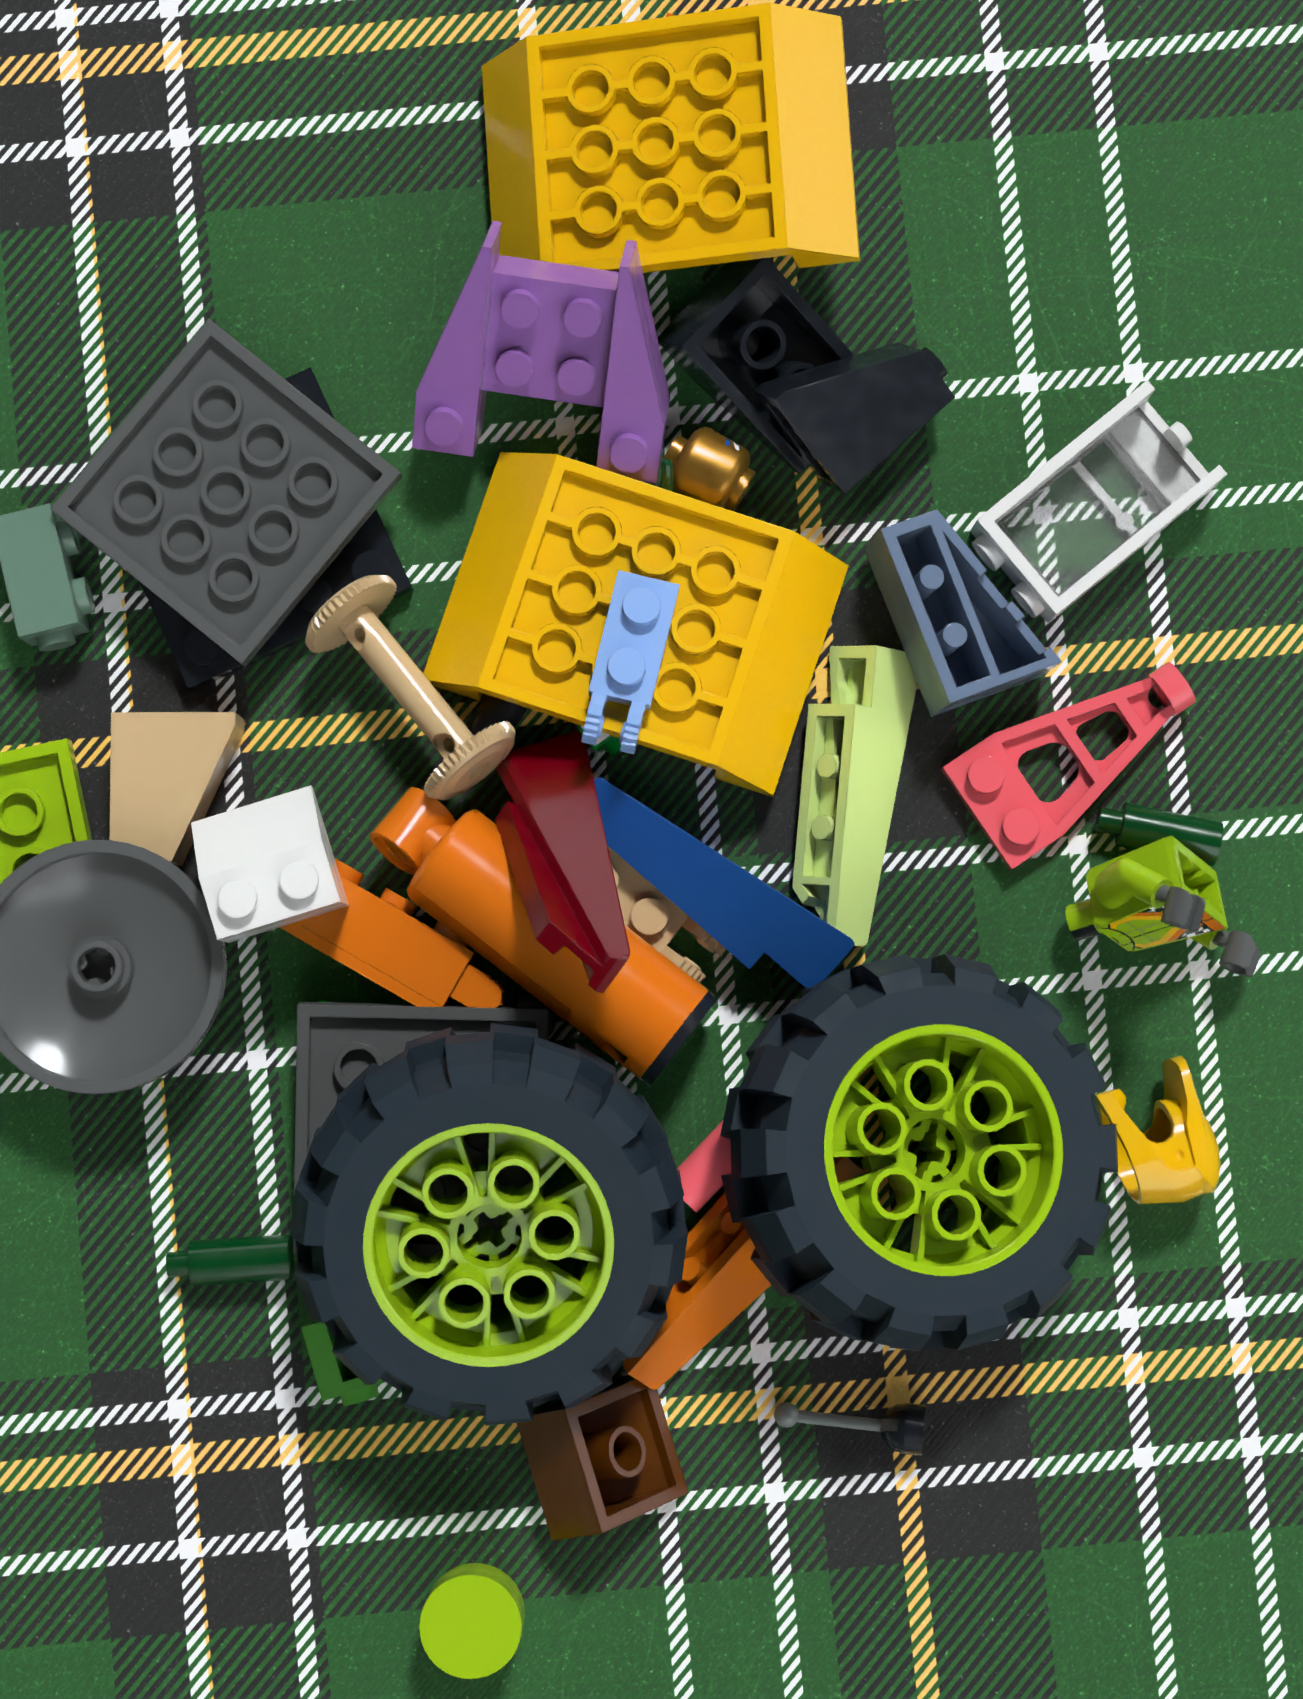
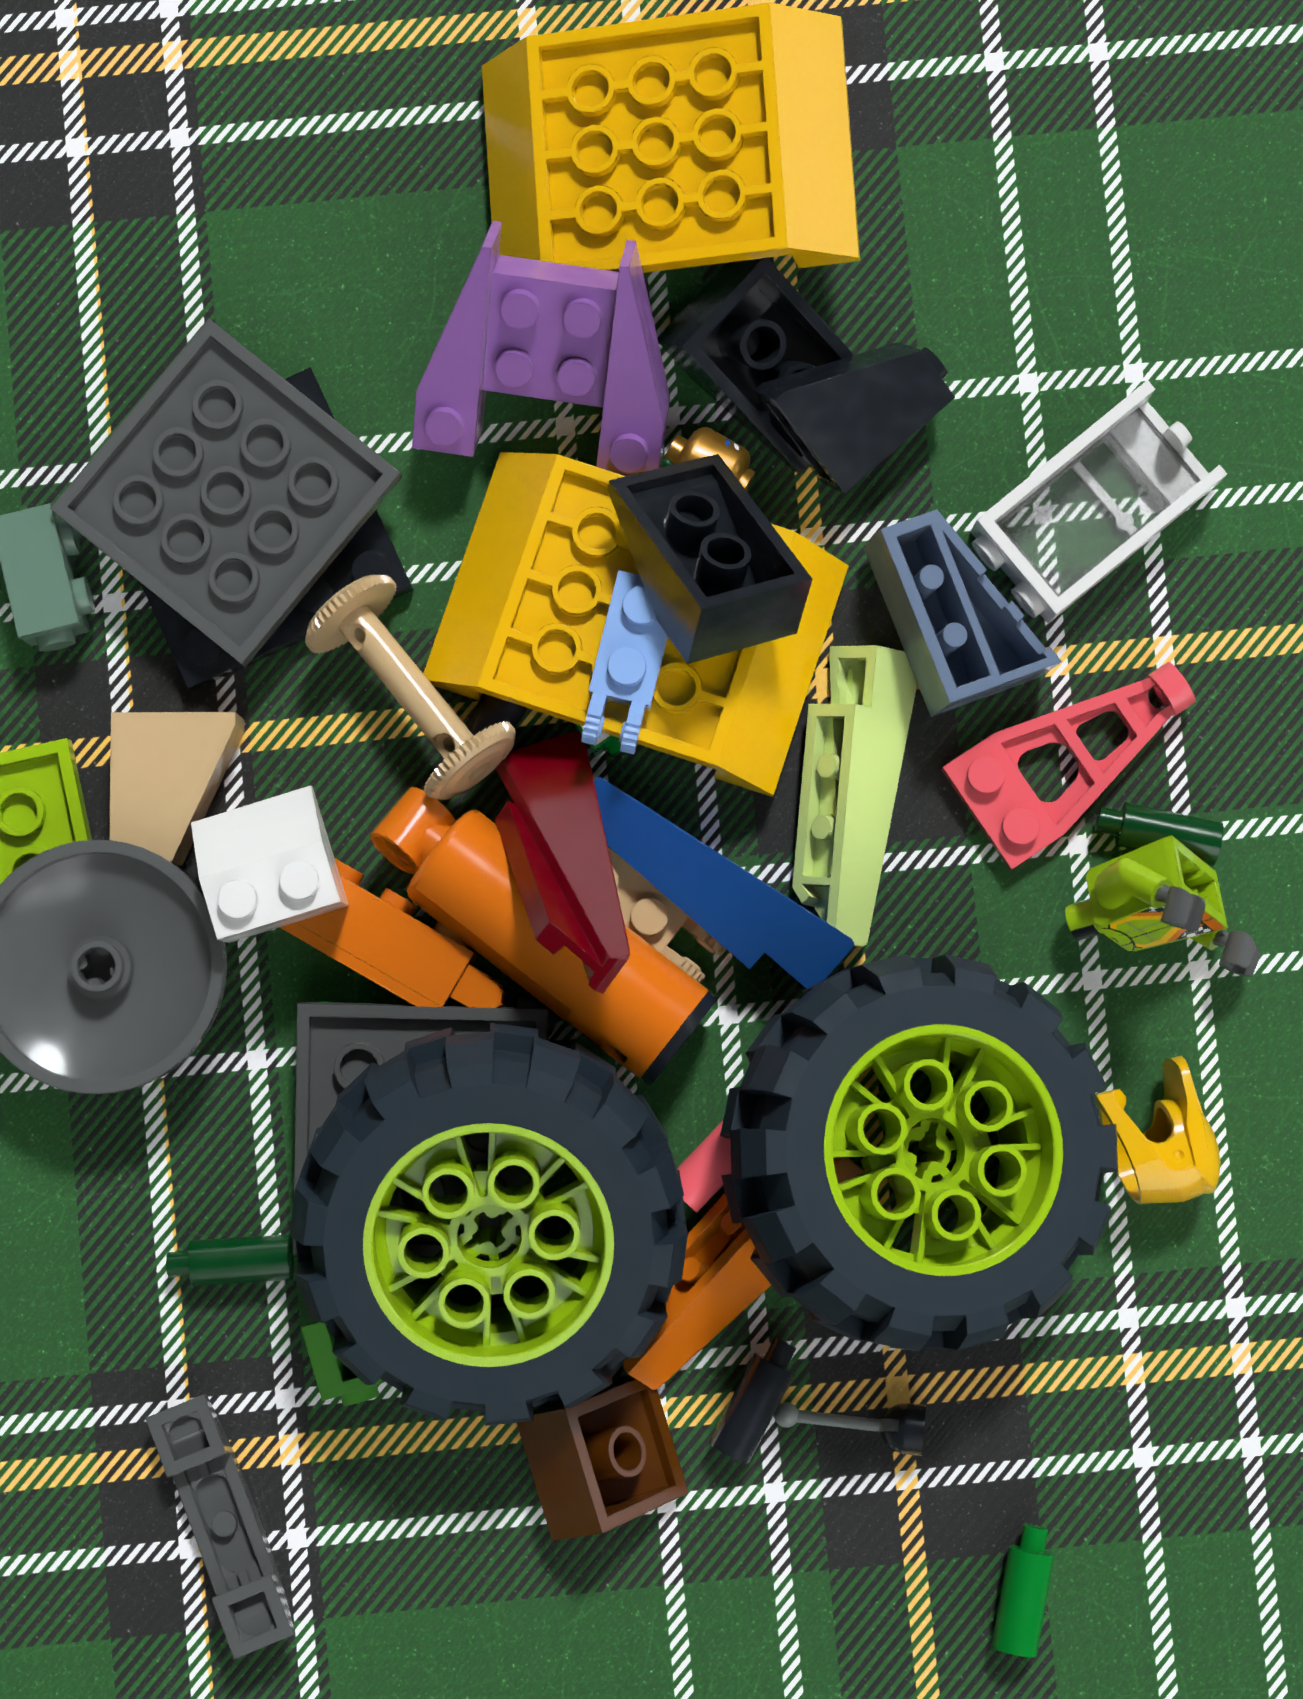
lime piece [419,1563,525,1679] -> none
none -> dark grey slope [146,1394,295,1659]
none -> black slope [607,454,813,664]
none -> black cylinder [708,1336,797,1464]
none -> green cylinder [992,1524,1054,1658]

